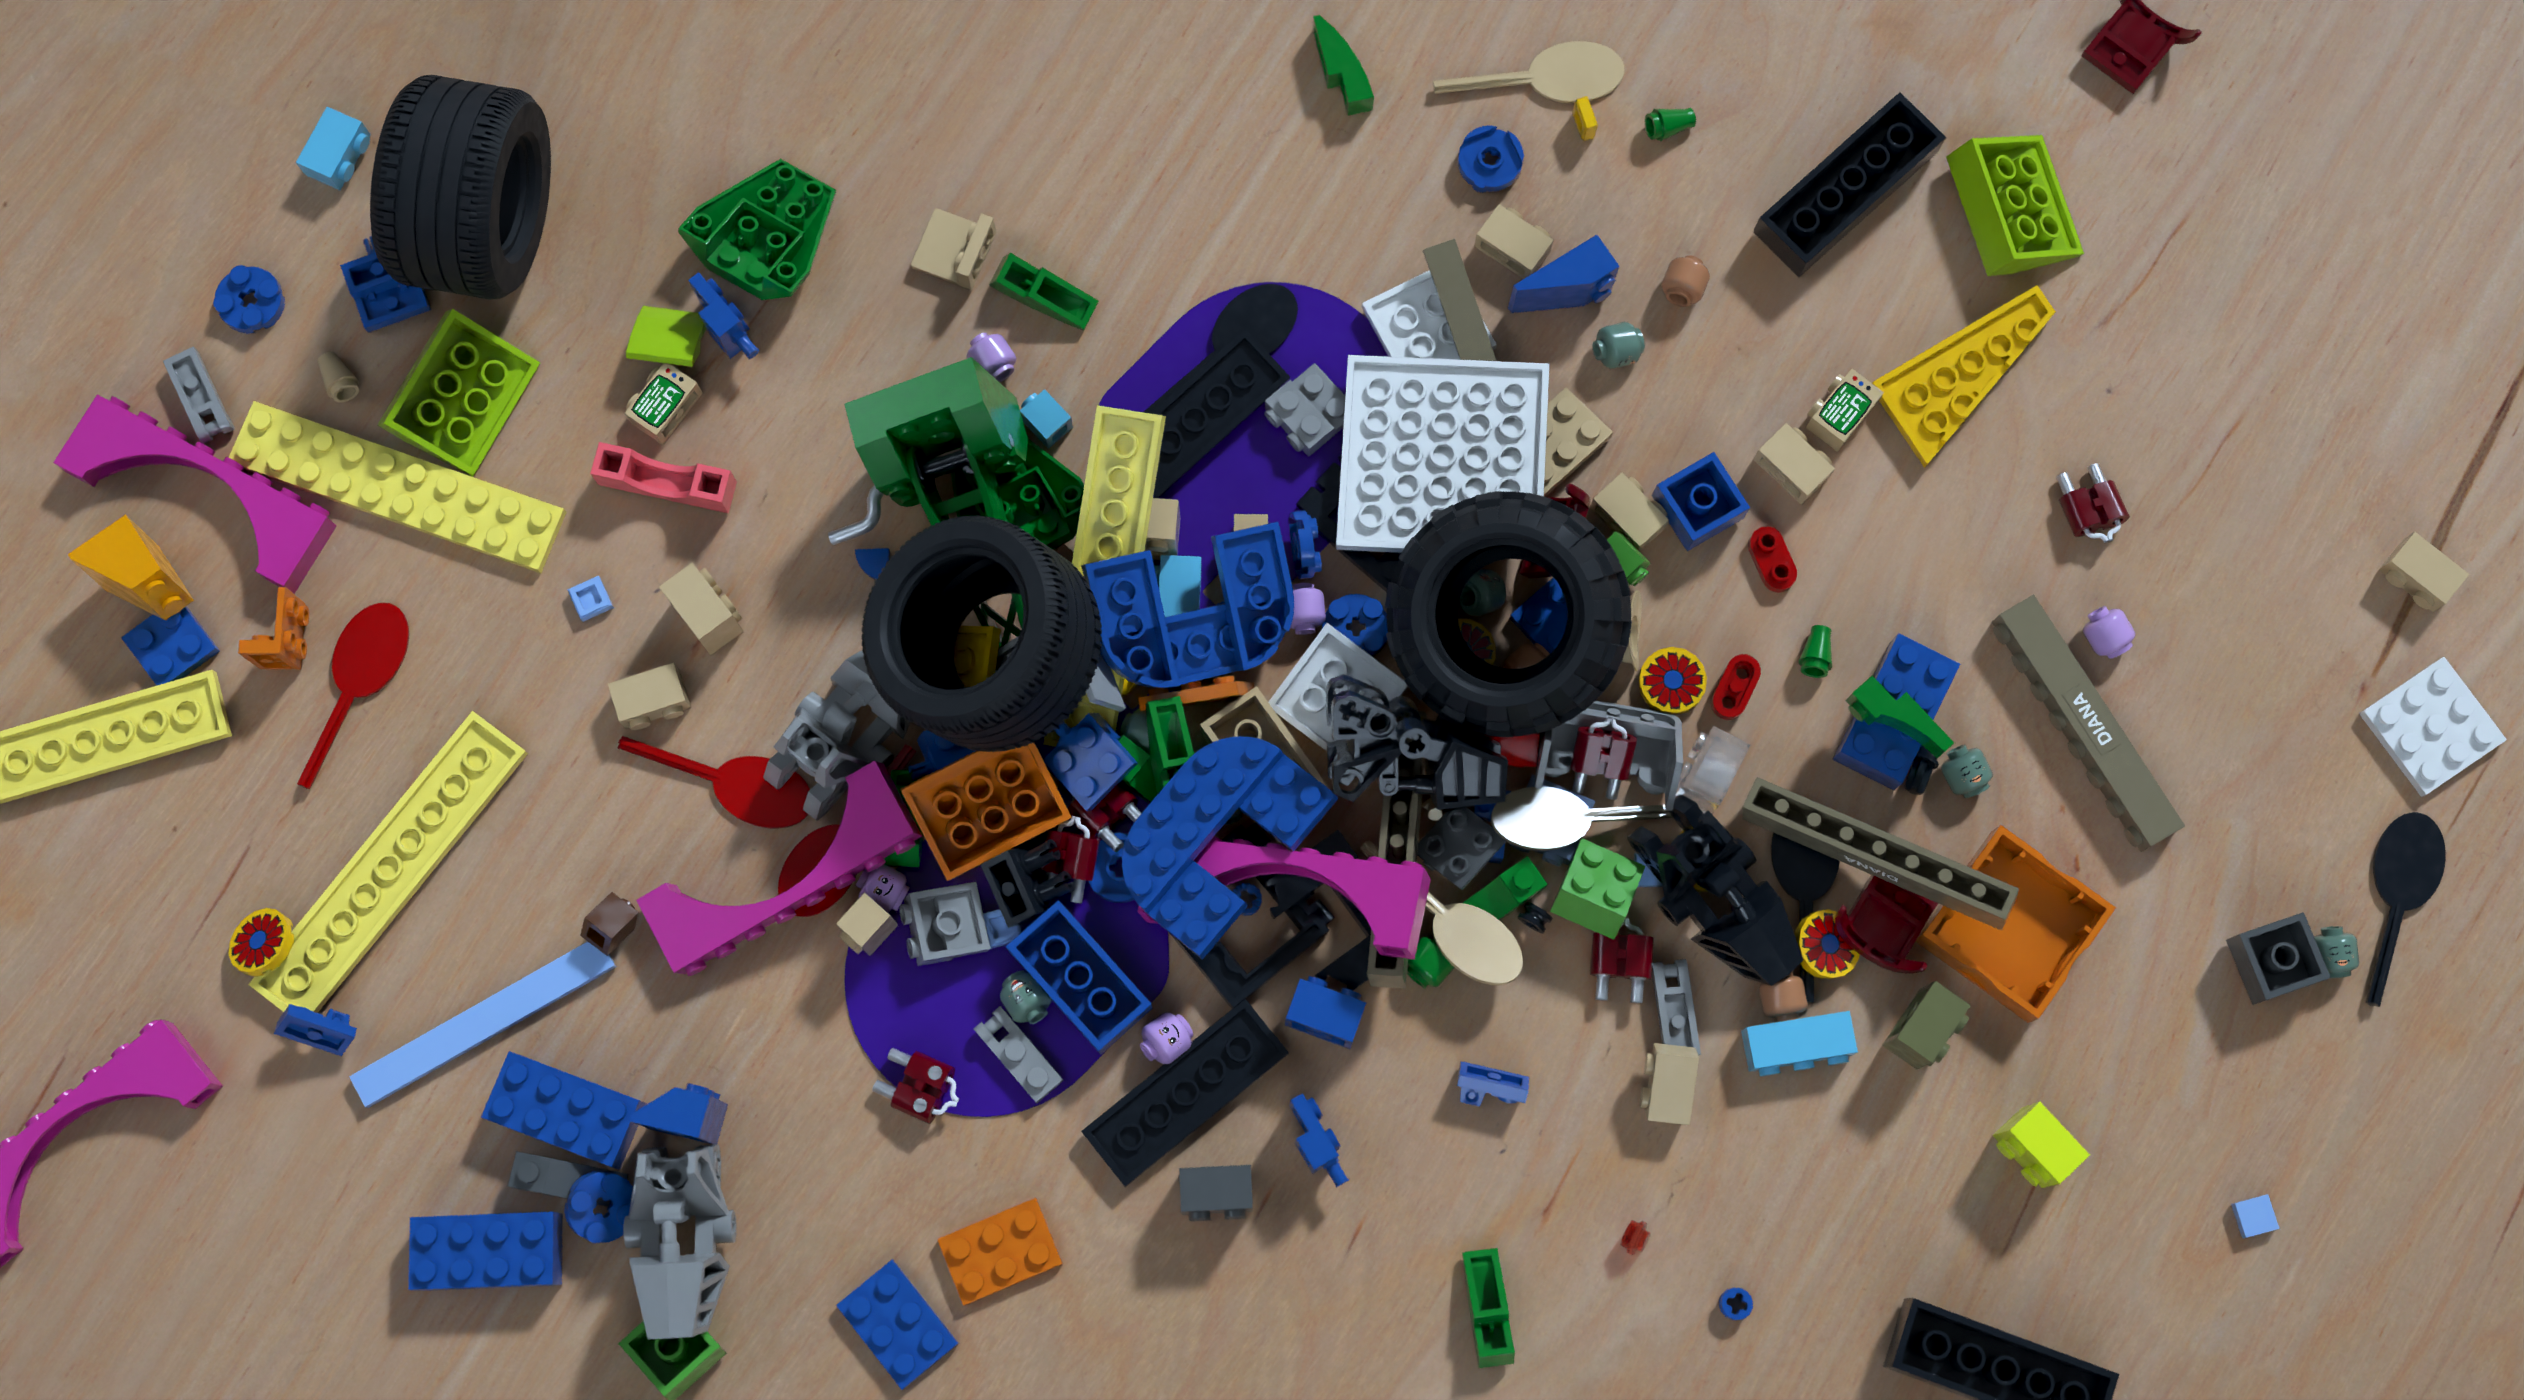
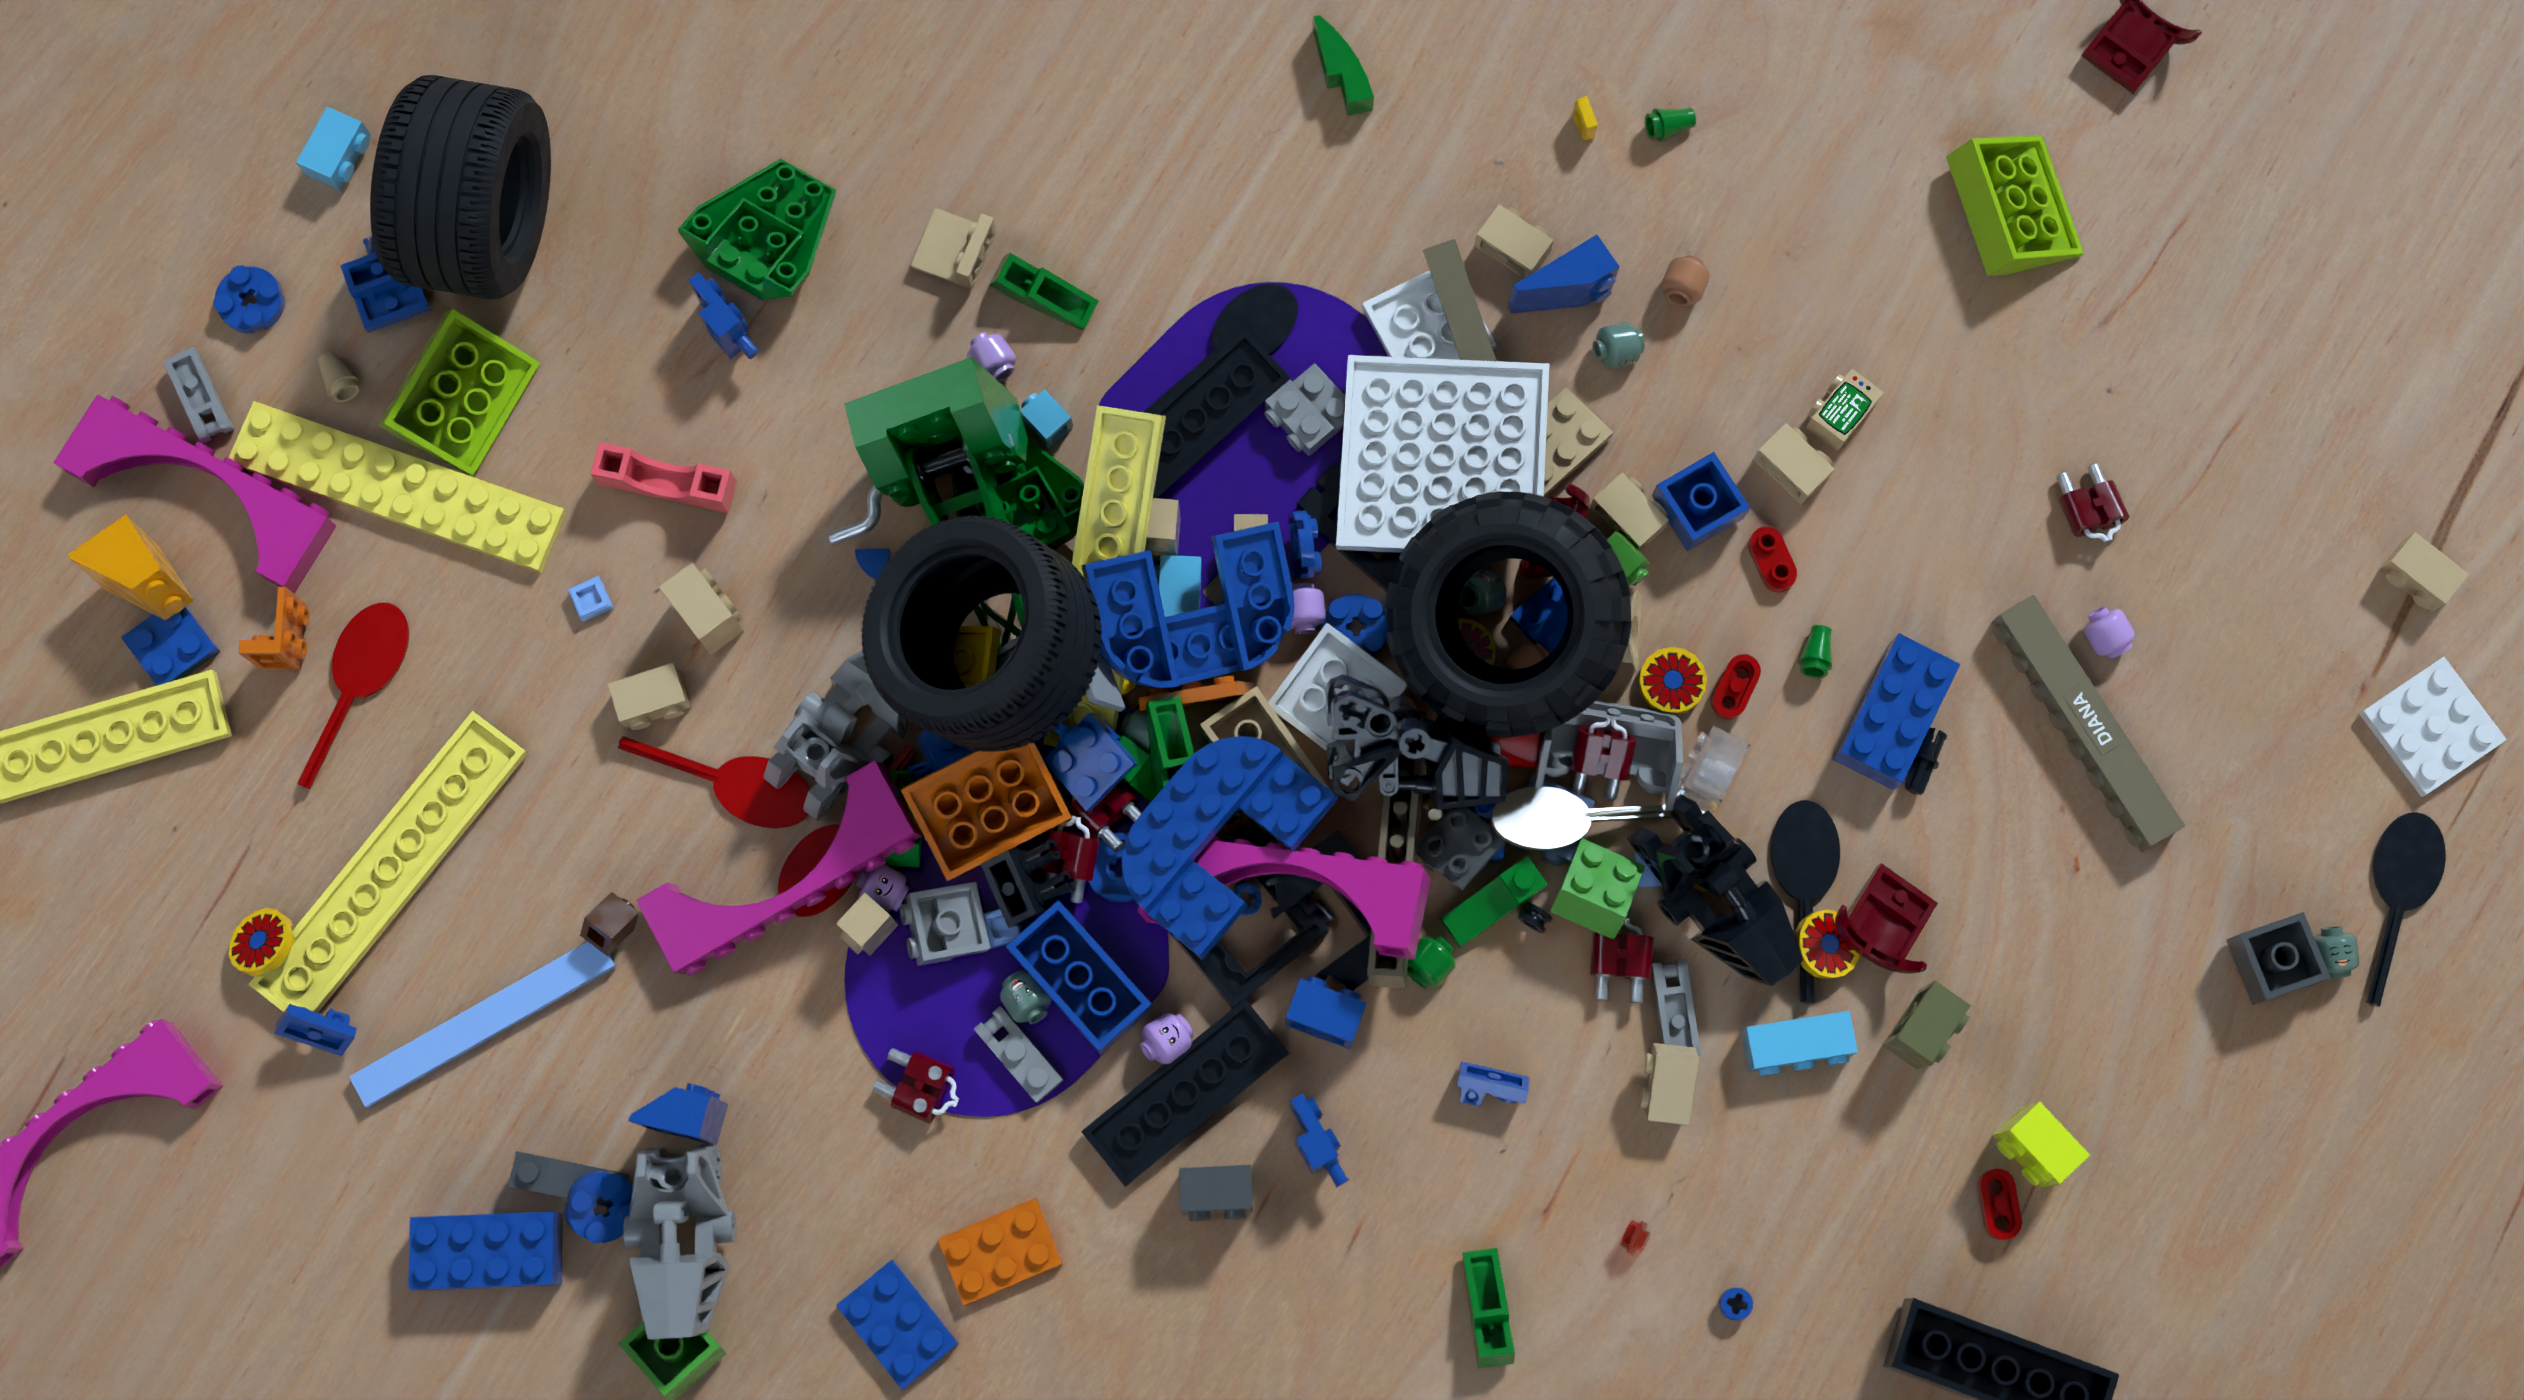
blue brick [481,1051,647,1170] -> none
brick [624,363,703,445] -> none
lime slope [626,306,707,367] -> none
tan piece [1360,840,1523,985] -> none
tan piece [1433,41,1625,103] -> none
blue plate [1457,125,1524,193] -> none
dark tan brick [1743,777,2019,931] -> none
black brick [1753,92,1946,277] -> none
nougat head [1759,972,1808,1022] -> none
green slope [1845,676,1954,758] -> none
yellow wing [1872,285,2056,468] -> none
orange tile [1915,825,2116,1023] -> none
sand green head [1941,745,1993,798] -> none
light blue tile [2231,1194,2280,1238] -> none
none -> red plate [1977,1168,2022,1240]

